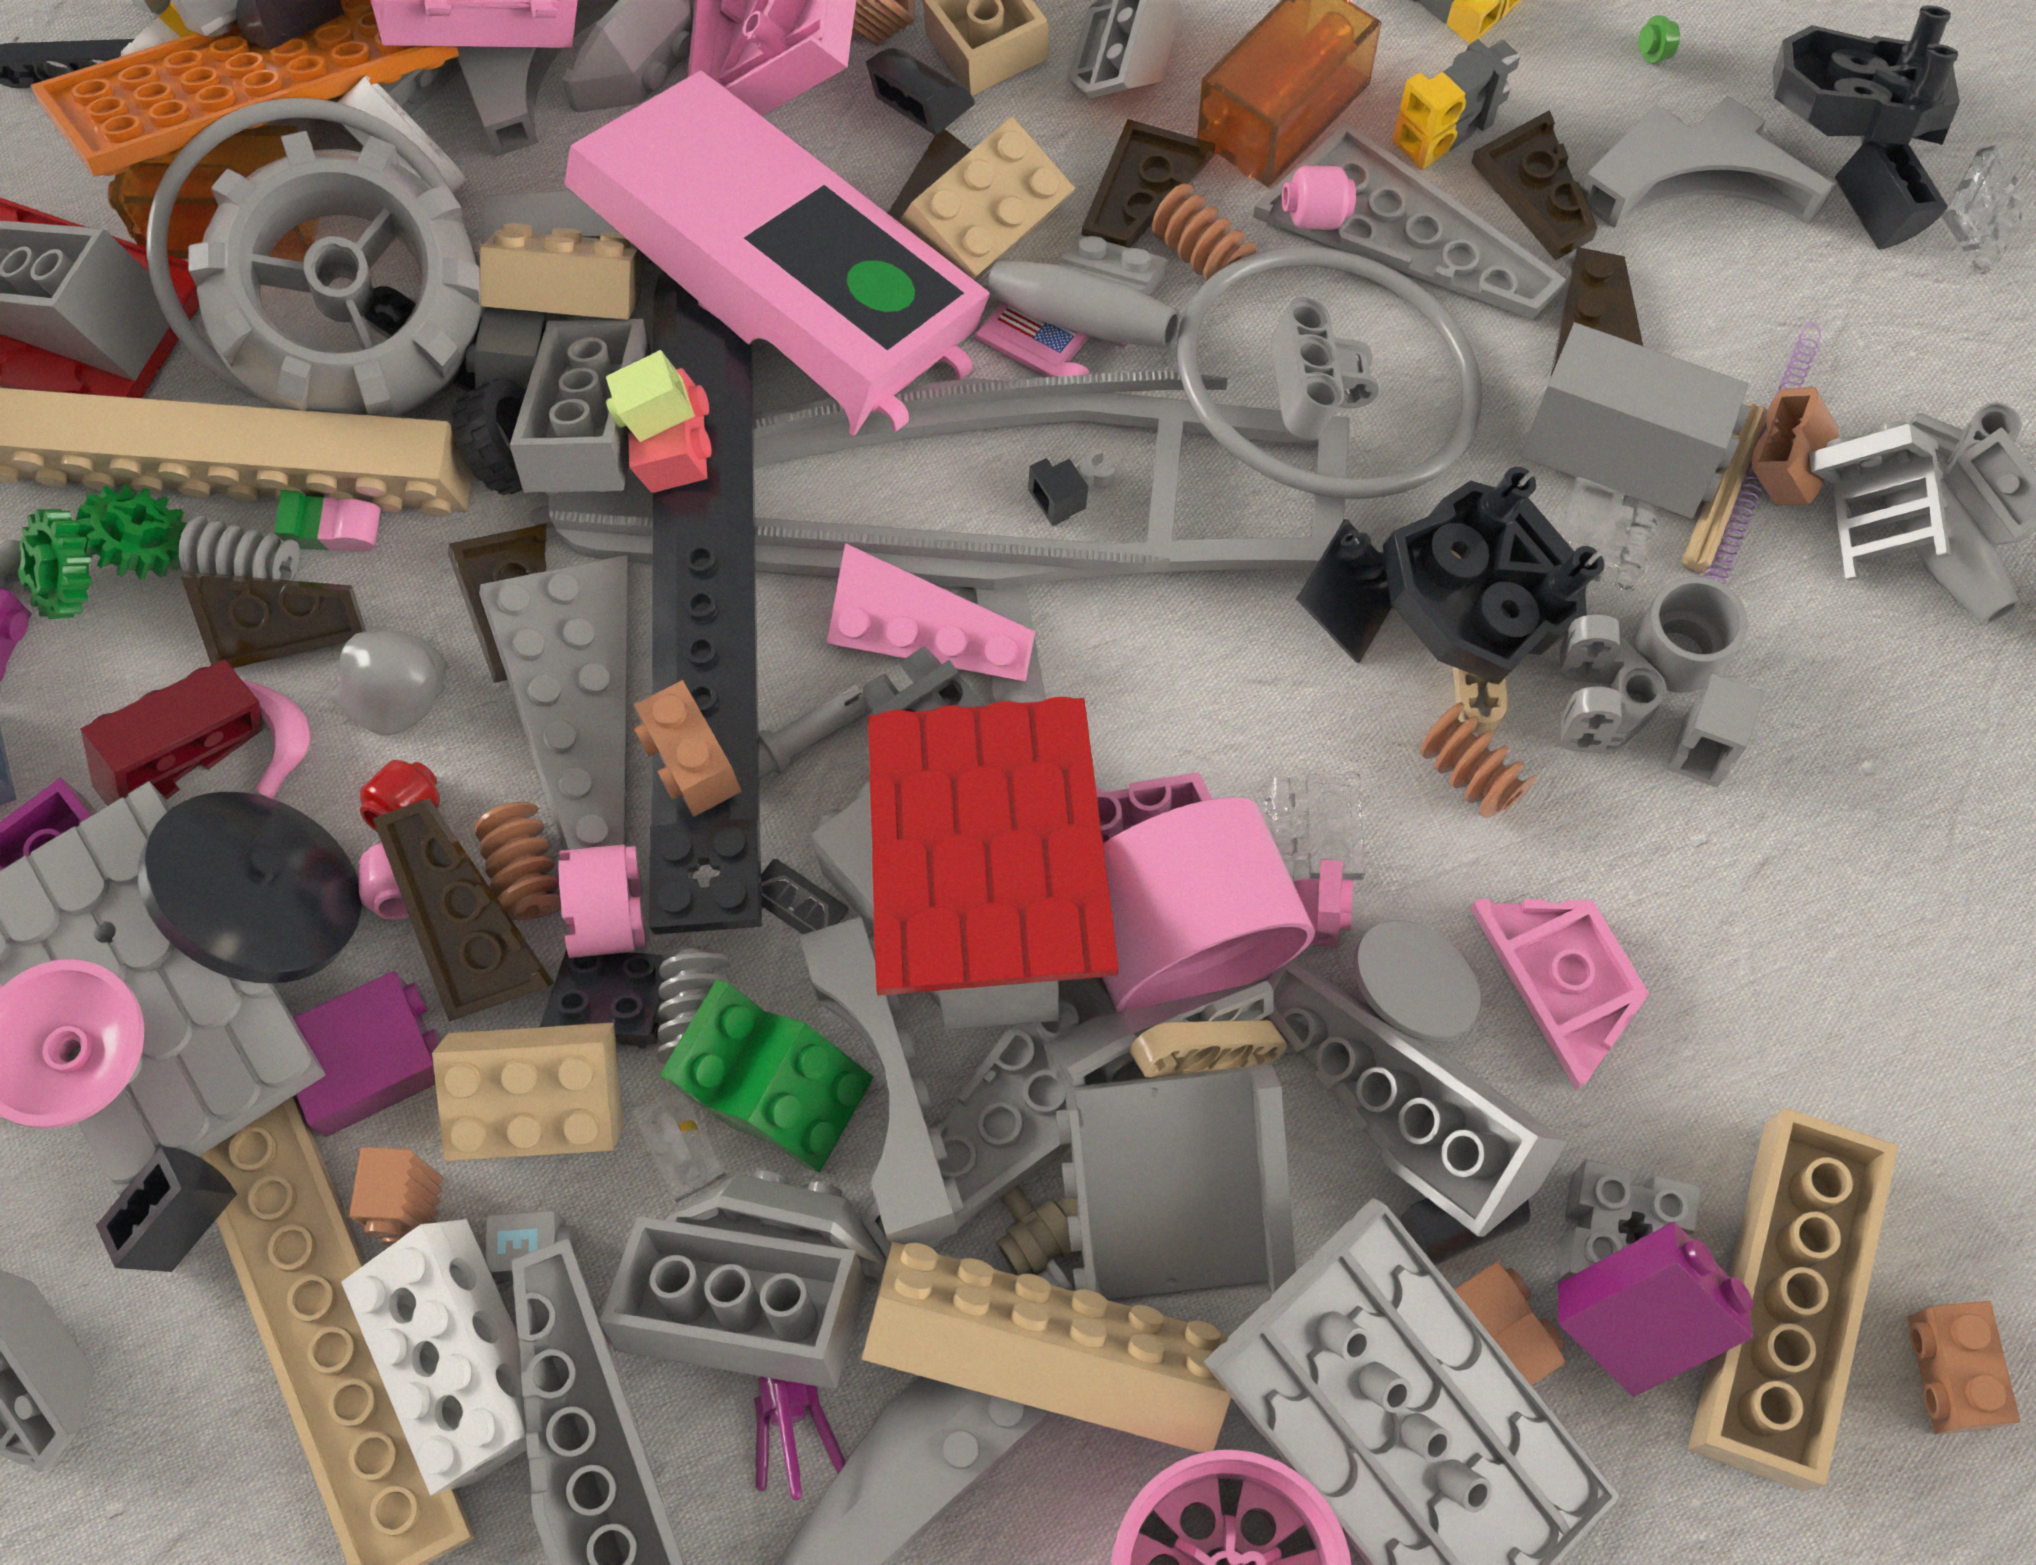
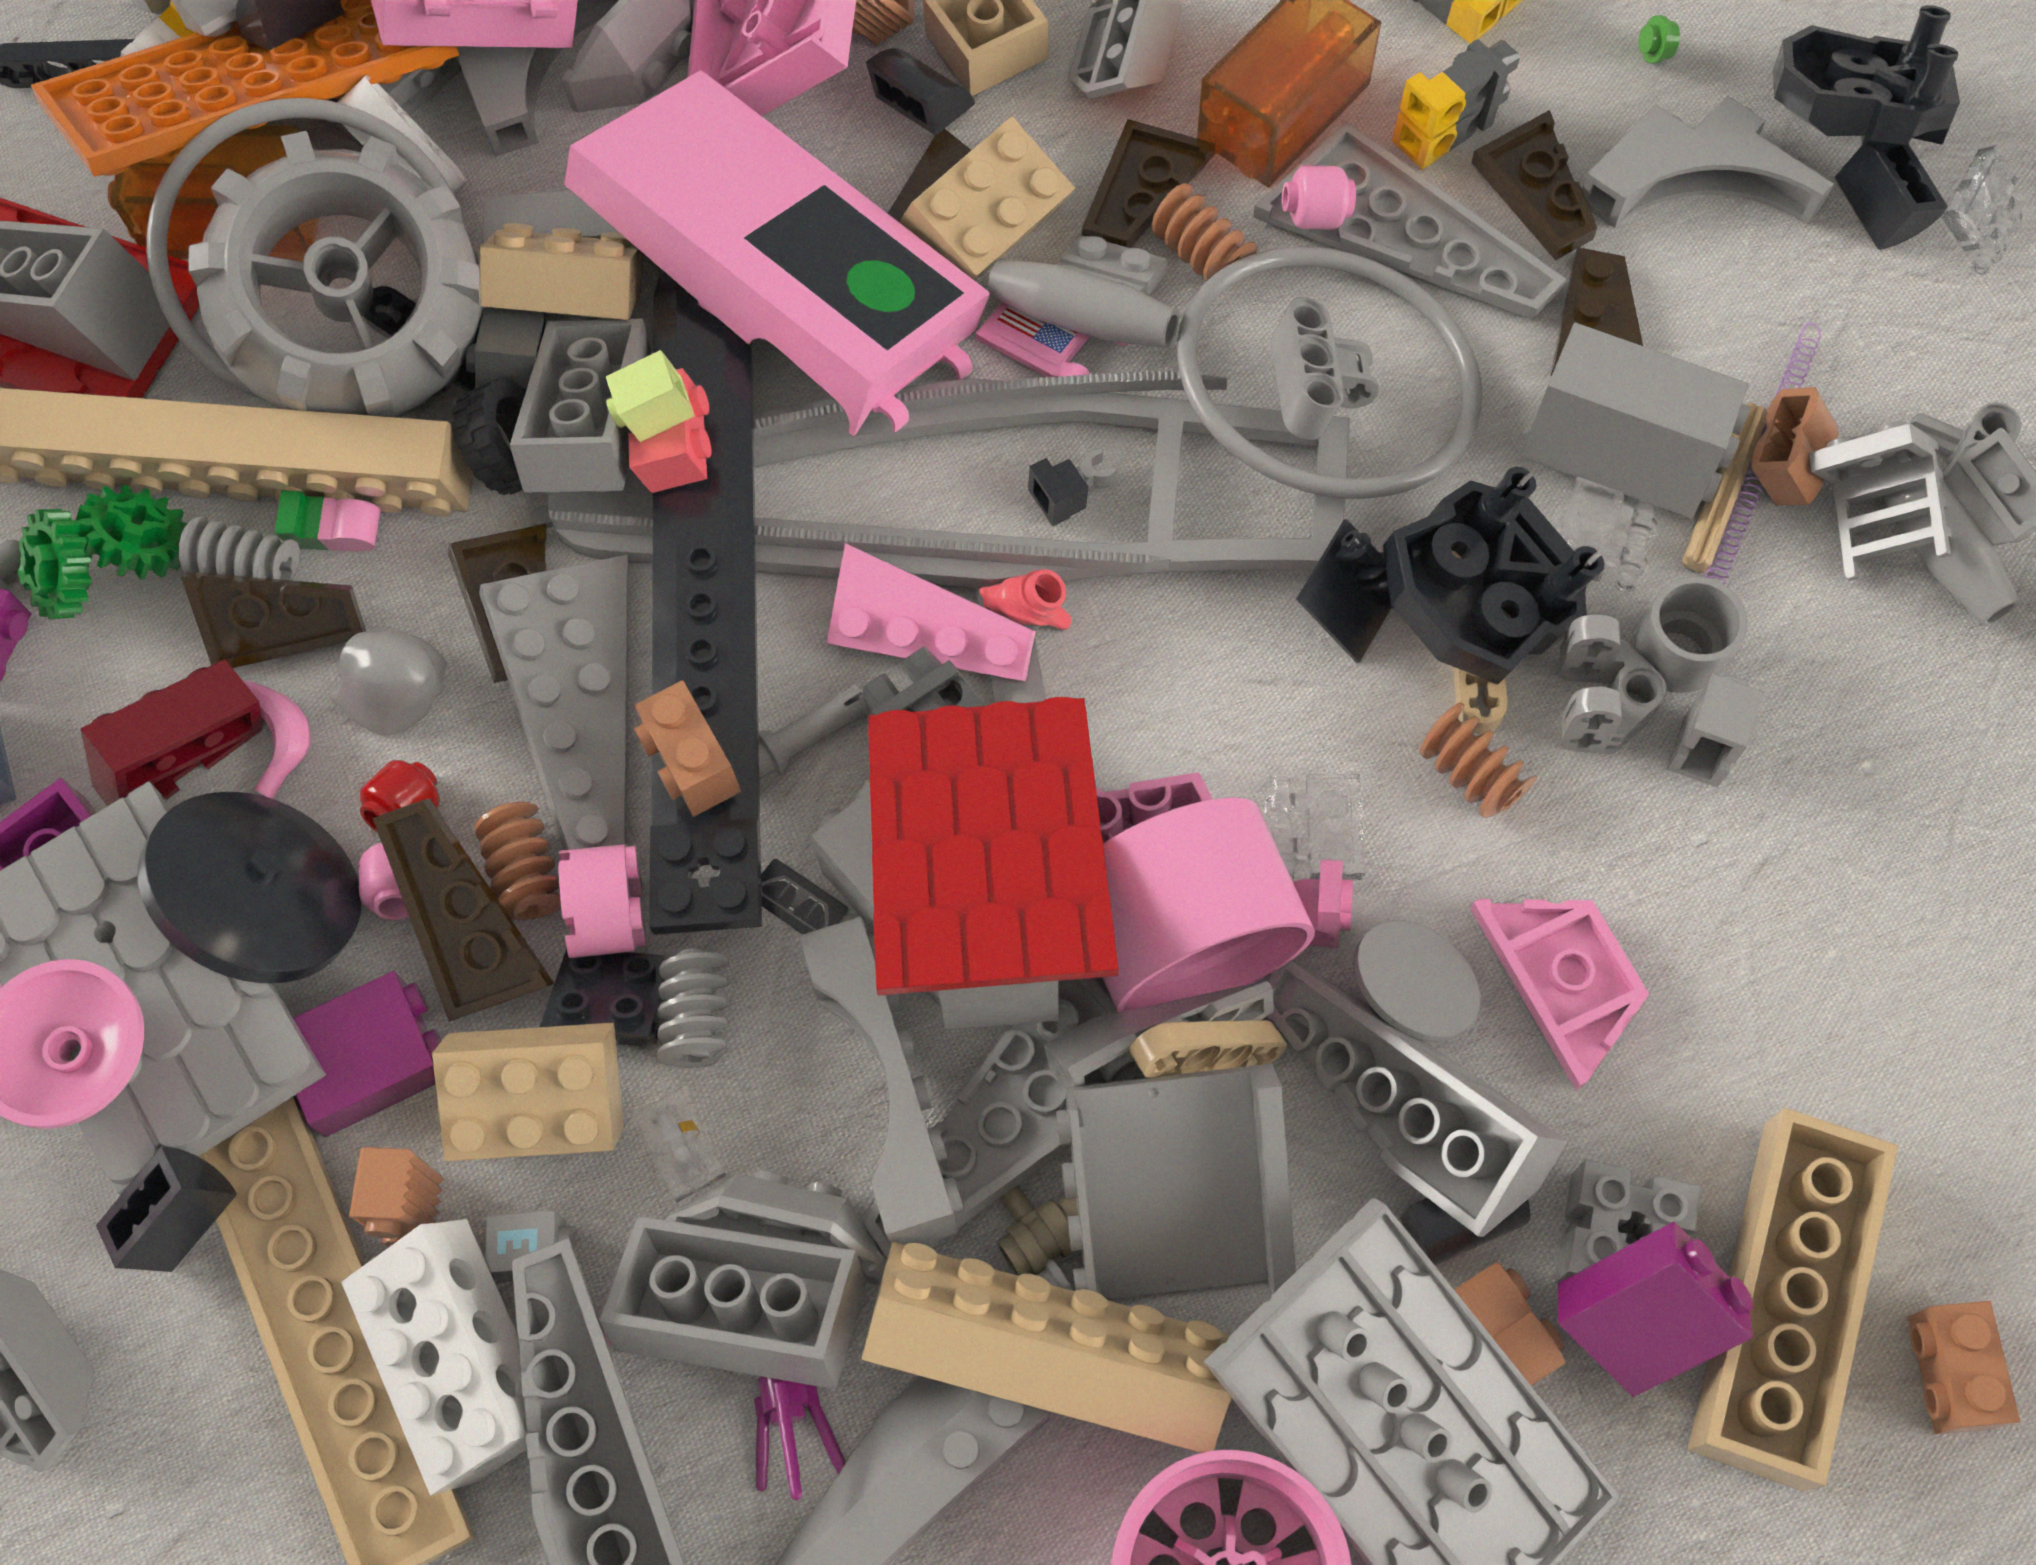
green bracket [659,980,874,1173] -> none
none -> coral animal [979,569,1071,631]

